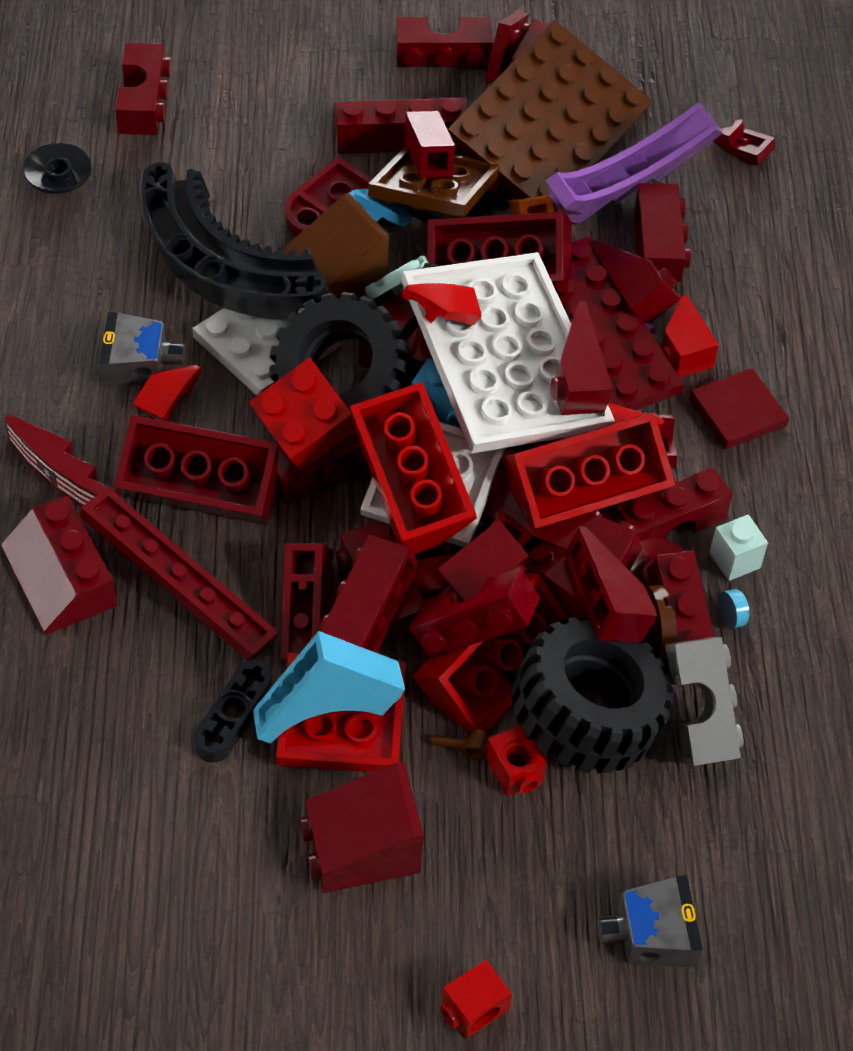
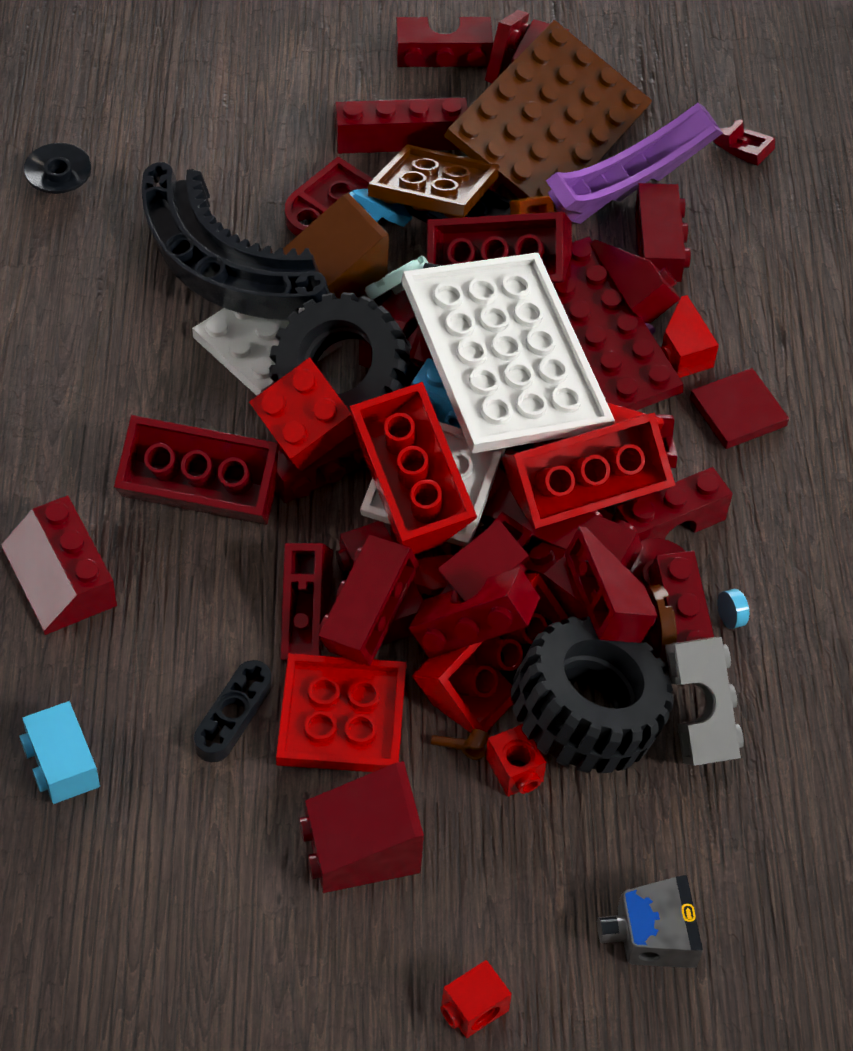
dark red slope [4,413,120,507] -> none
dark red plate [80,487,279,661] -> none
flat silver torso [99,312,185,387] -> none
dark red arch [115,42,171,135] -> none
red slope [133,365,203,422] -> none
medium azure arch [253,631,405,744] -> none
red slope [402,283,482,325] -> none
dark red brick [404,111,455,178] -> none
dark red slope [550,301,613,415] -> none
light aqua brick [709,514,768,581] -> none
none -> medium azure brick [19,701,100,804]

